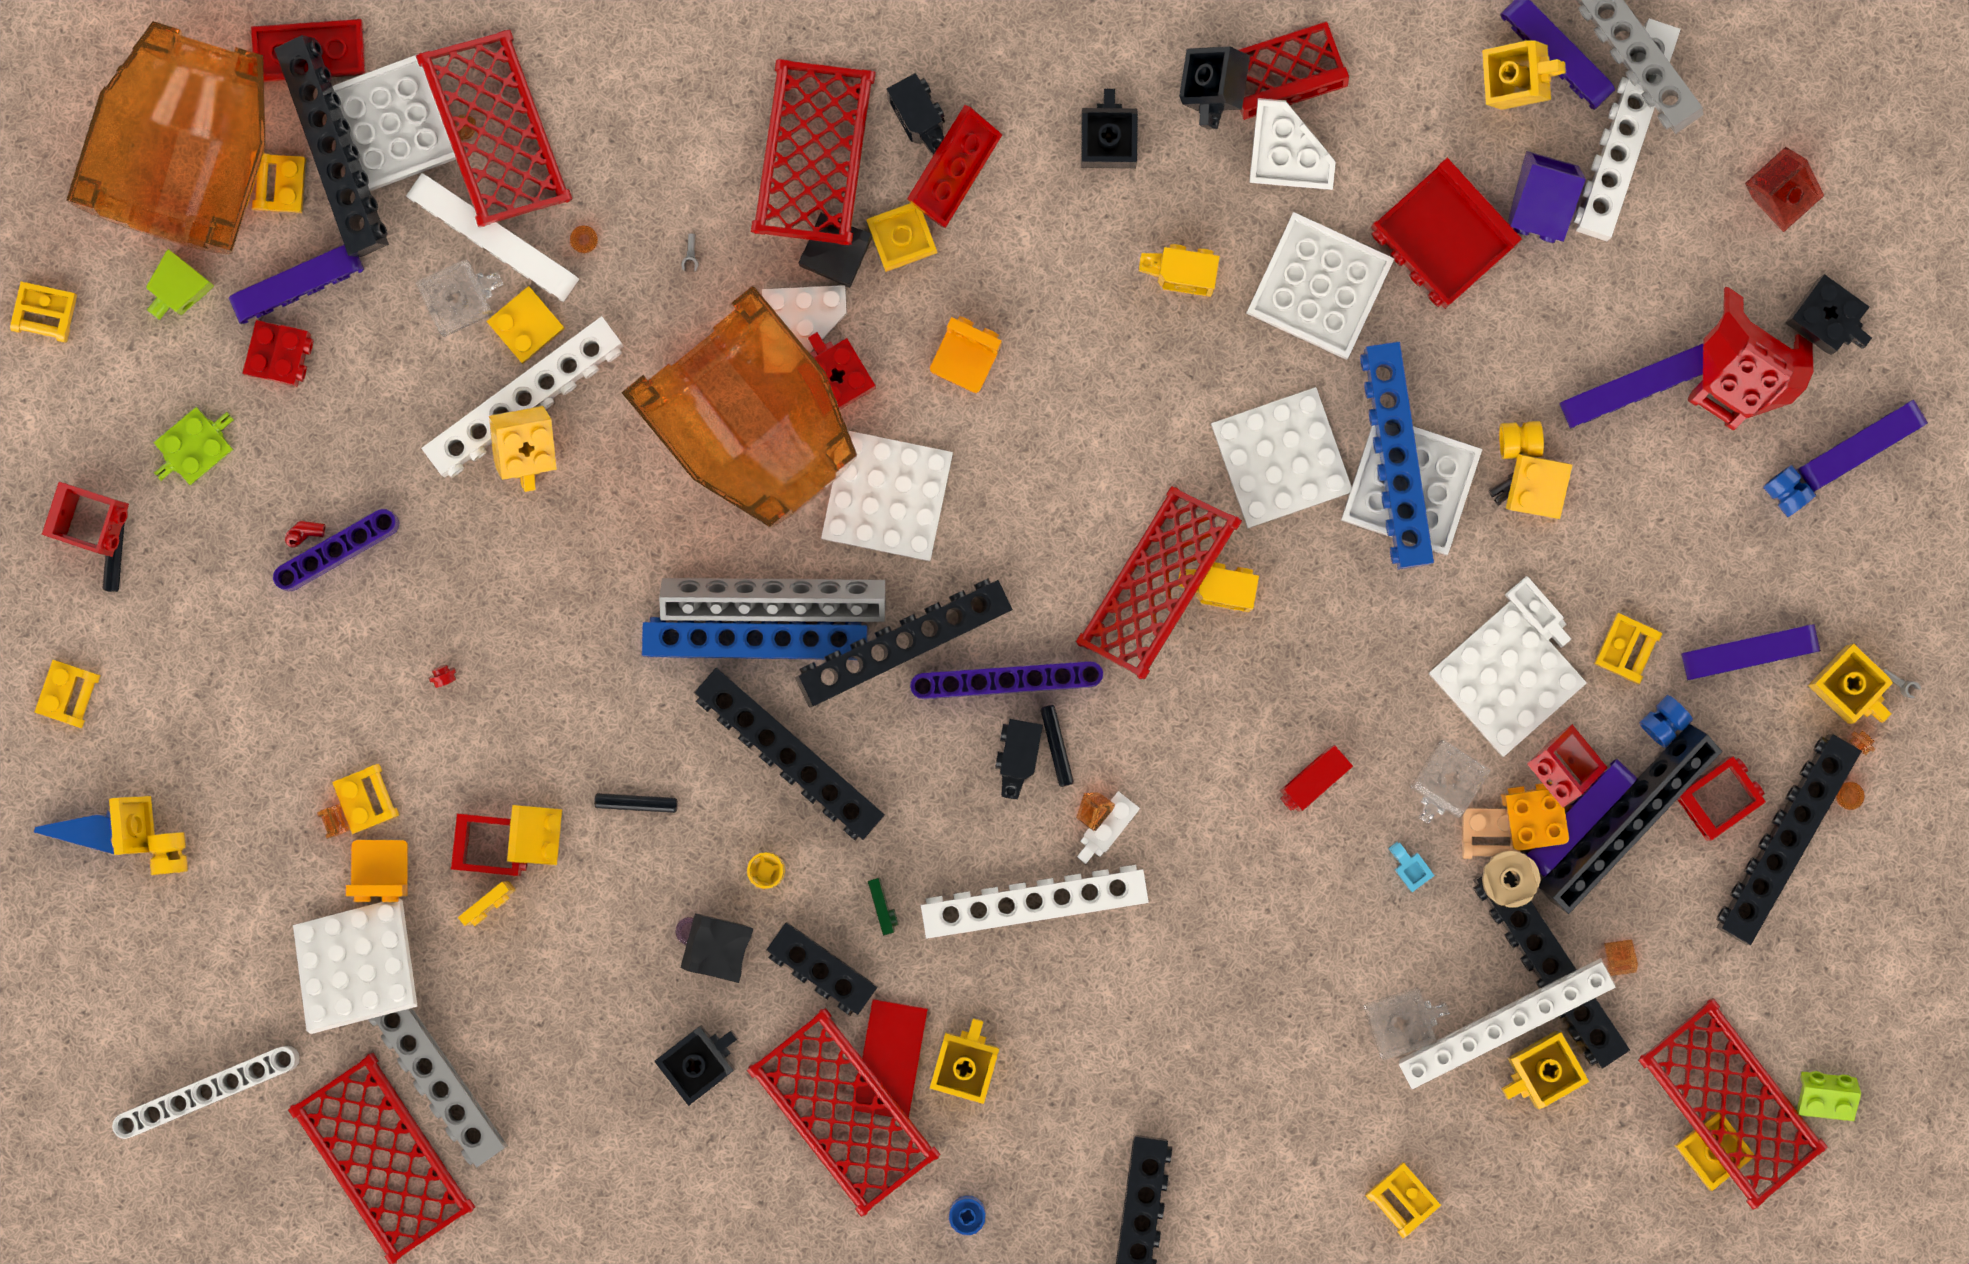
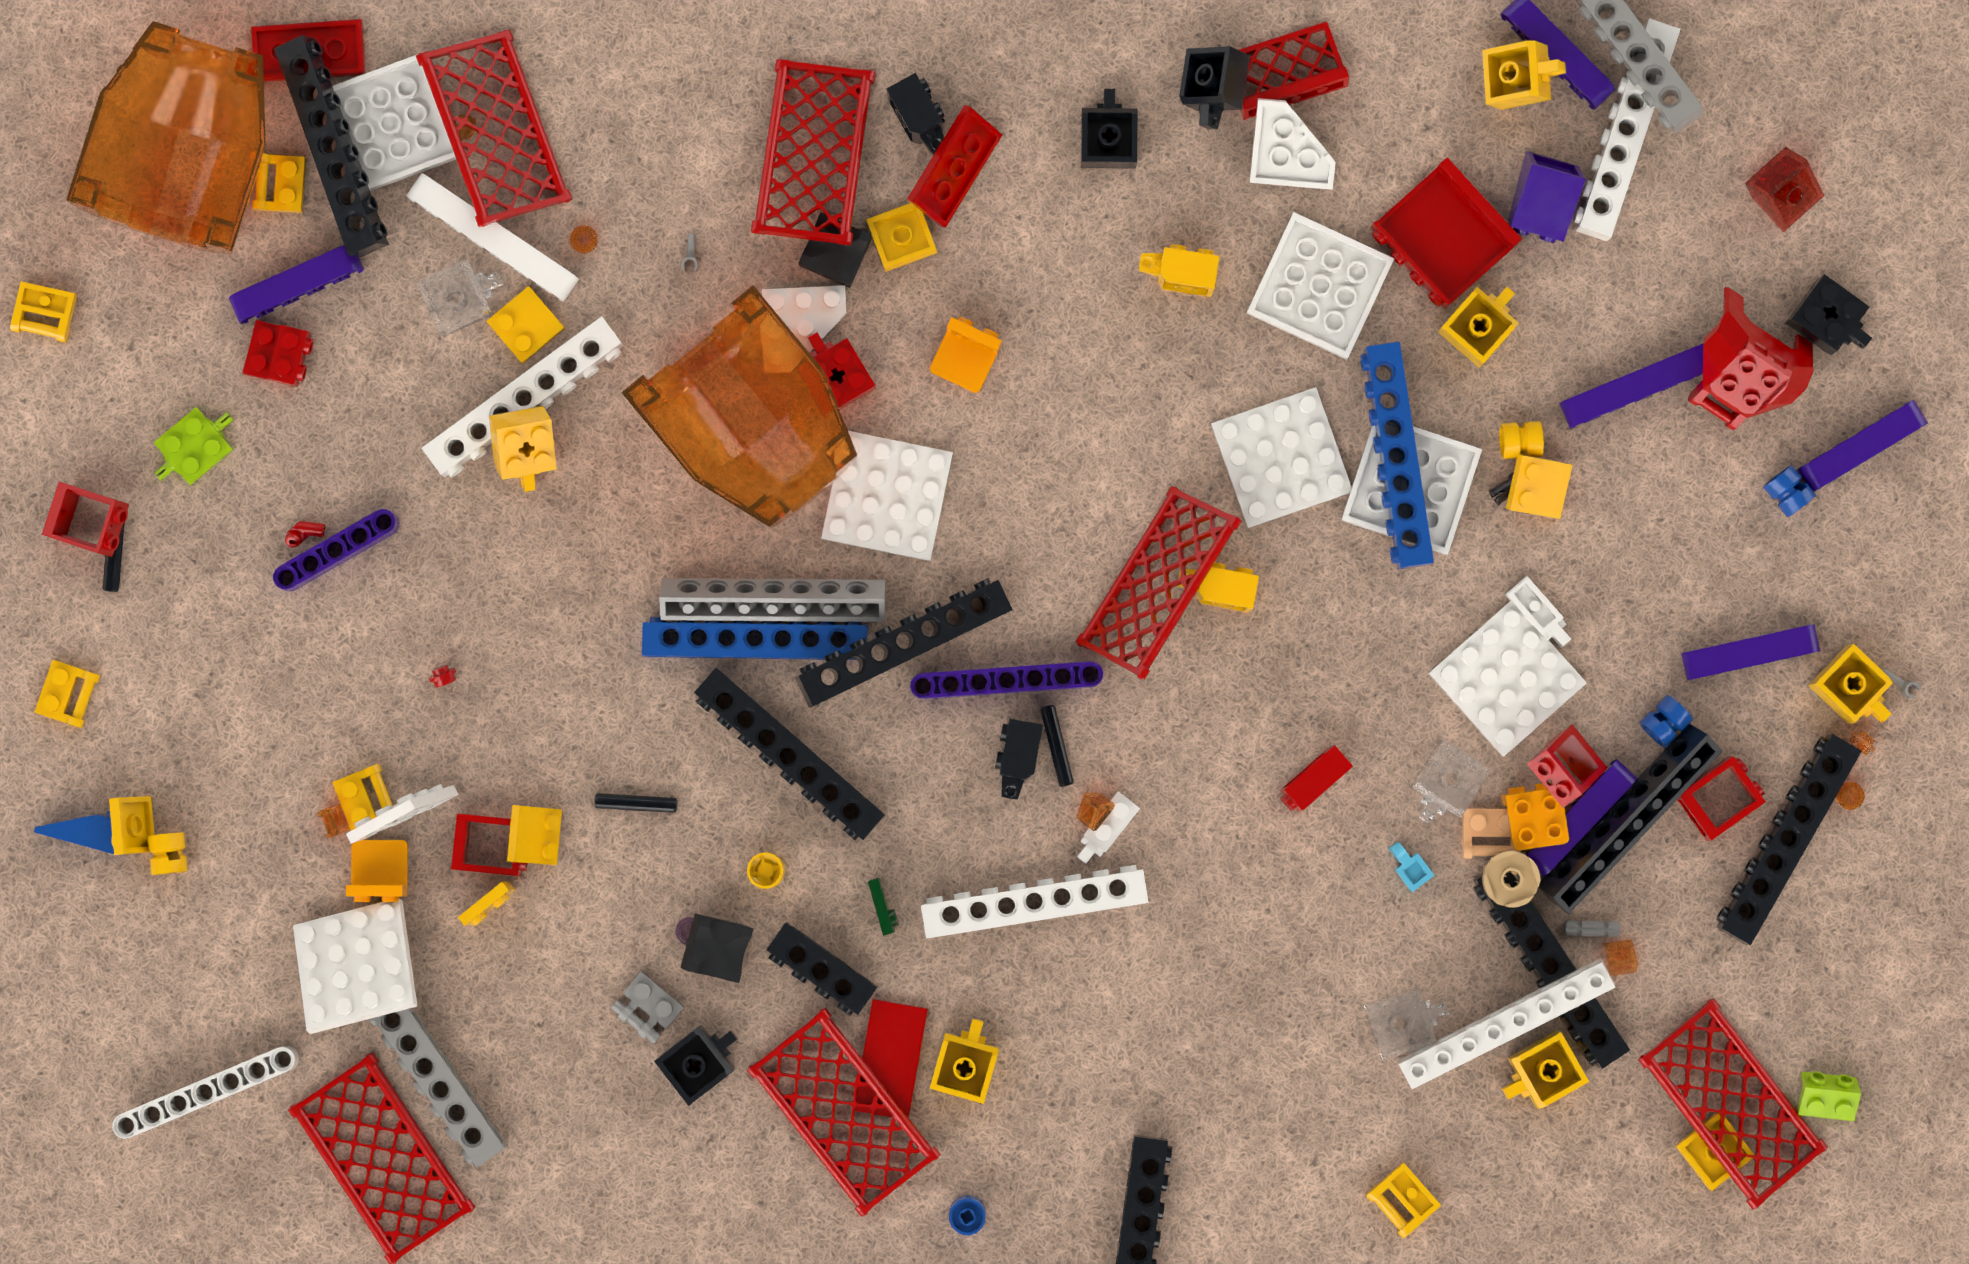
lime torso [146,249,215,320] -> none
yellow plate [1594,613,1663,685] -> none
none -> white plate [346,784,458,844]
none -> light grey plate [611,971,684,1044]
none -> yellow hinge [1438,287,1519,368]
none -> light grey axle [1564,920,1620,937]

